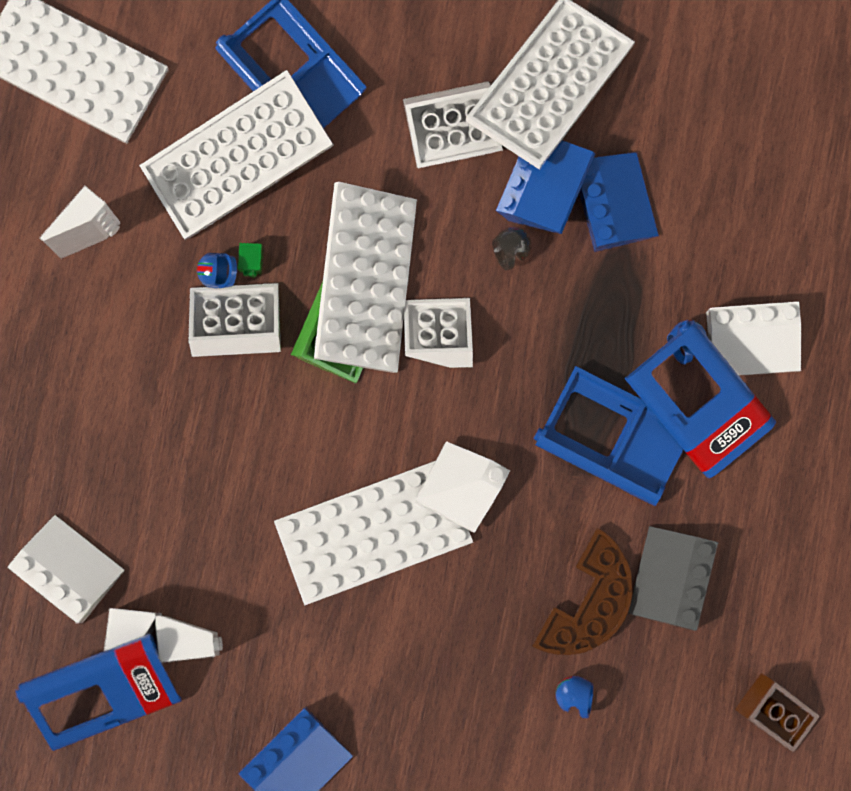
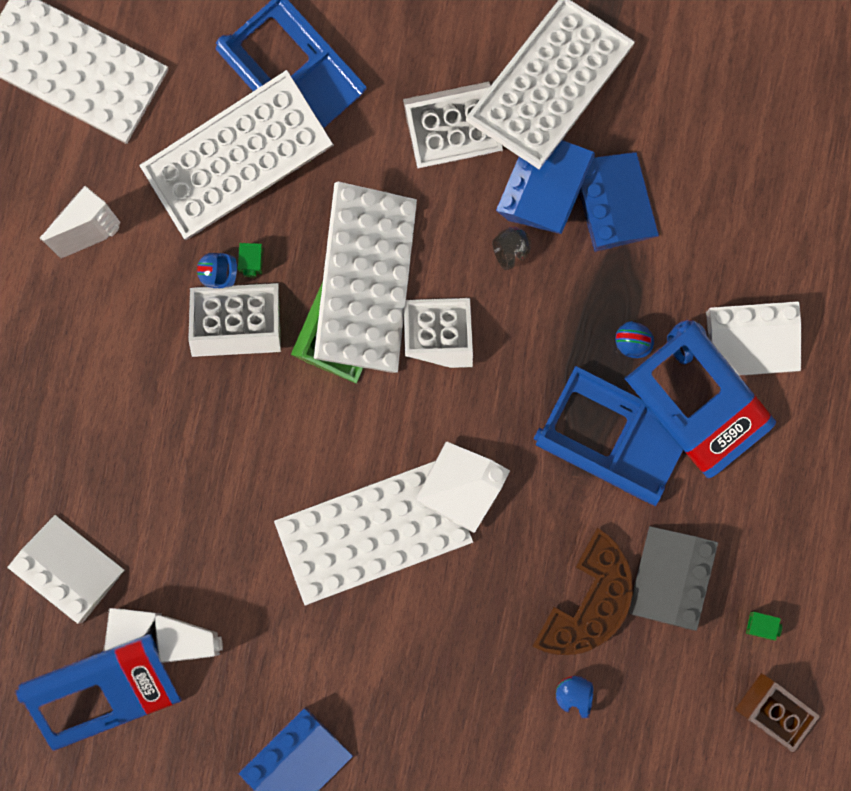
none -> blue helmet [615,321,654,358]
none -> green brick [745,612,783,641]

